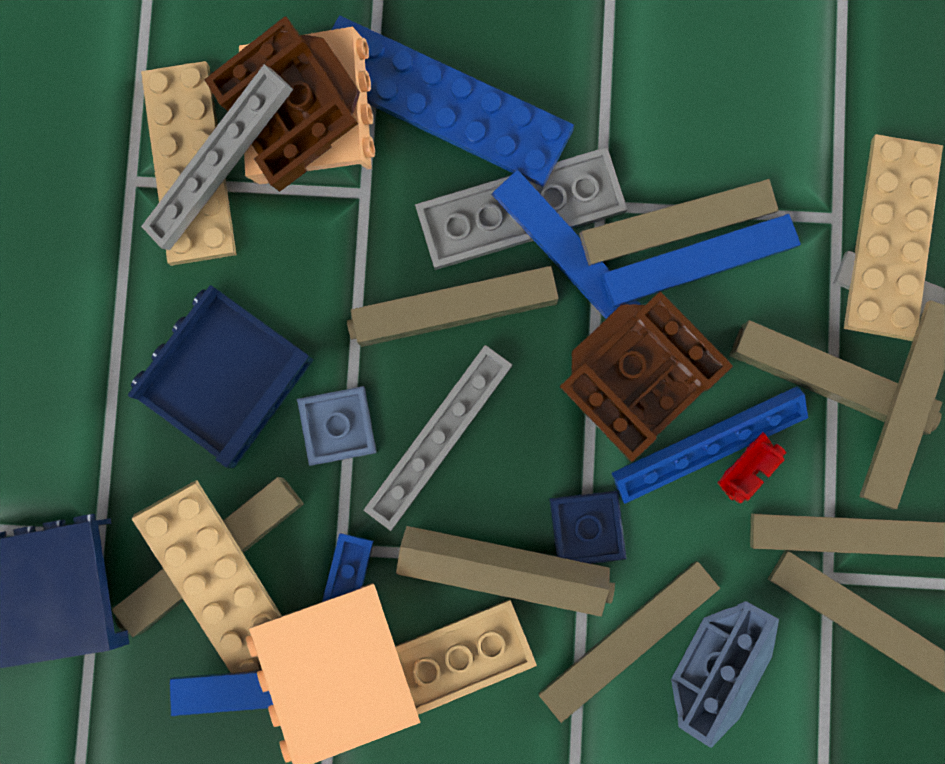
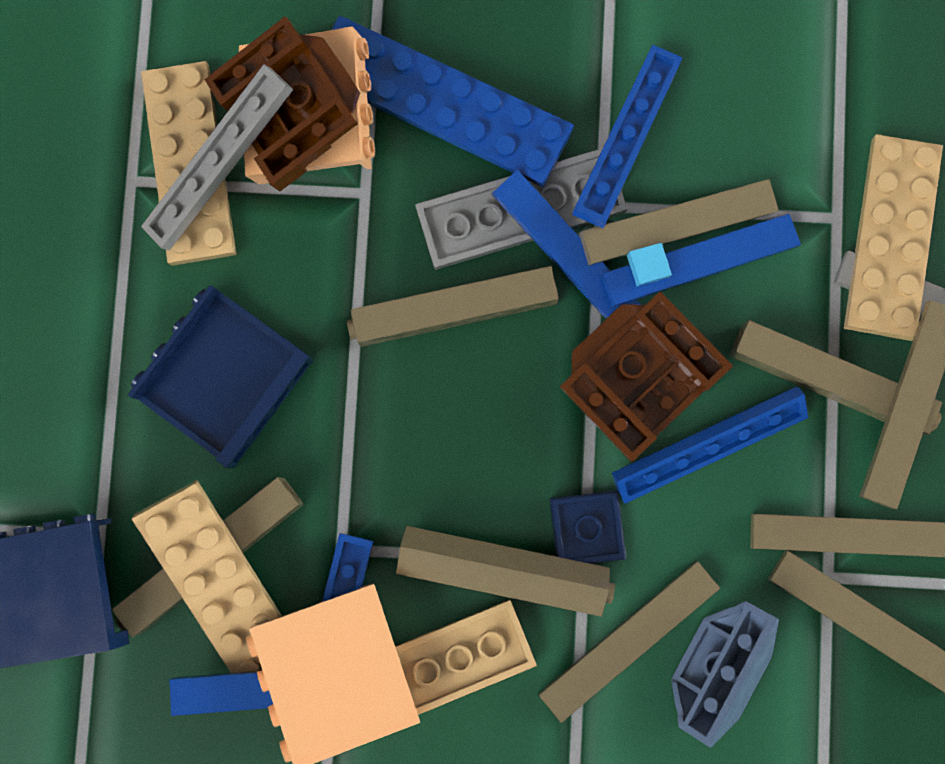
sand blue tile [297,386,377,466] -> none
light grey plate [363,345,512,531] -> none
red hinge [717,432,787,504] -> none
none -> blue plate [572,44,682,228]
none -> medium azure tile [627,243,672,287]

